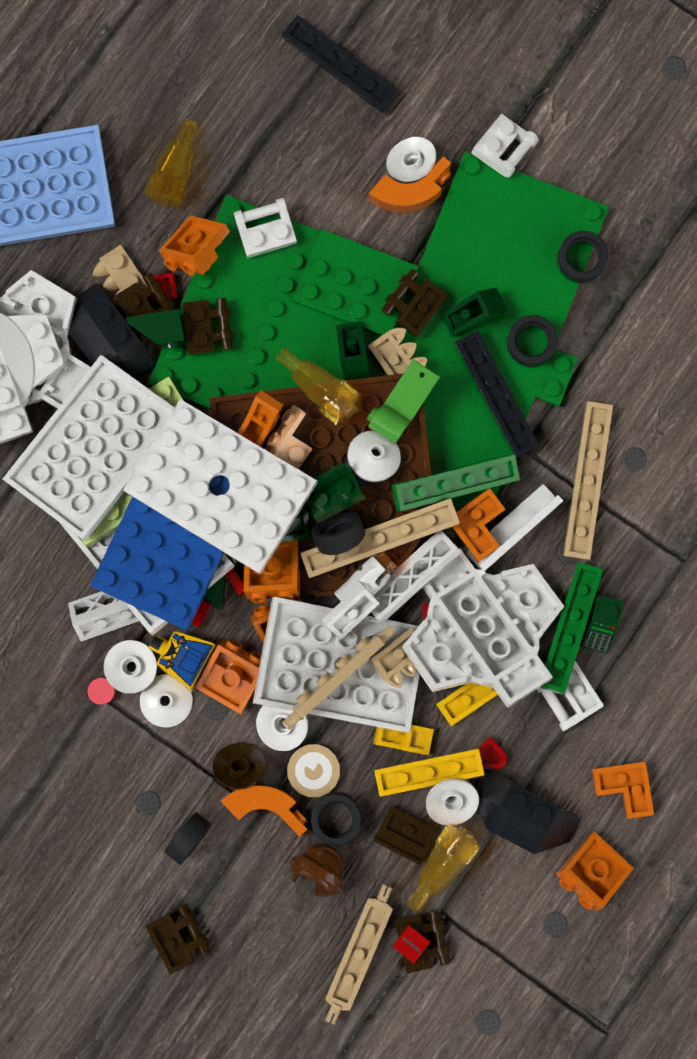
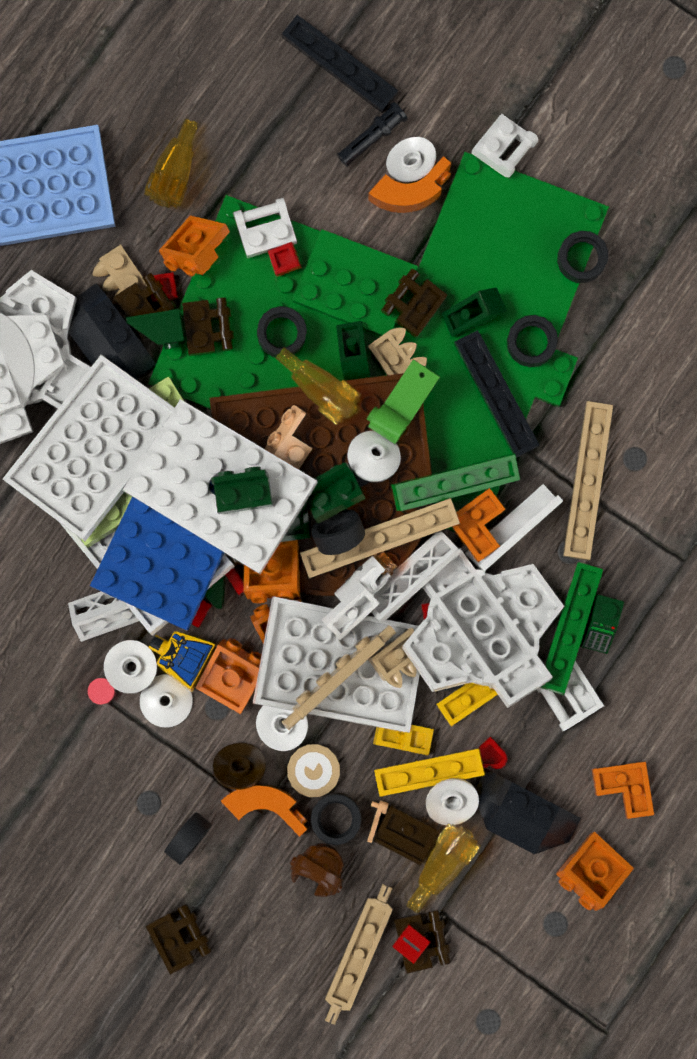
orange arch [237,390,283,448] -> none
none -> dark green bracket [211,467,273,514]
none -> black tyre [257,306,307,359]
none -> red tile [268,242,302,277]
none -> black pin [337,102,408,167]
none -> light nougat piece [367,800,389,843]

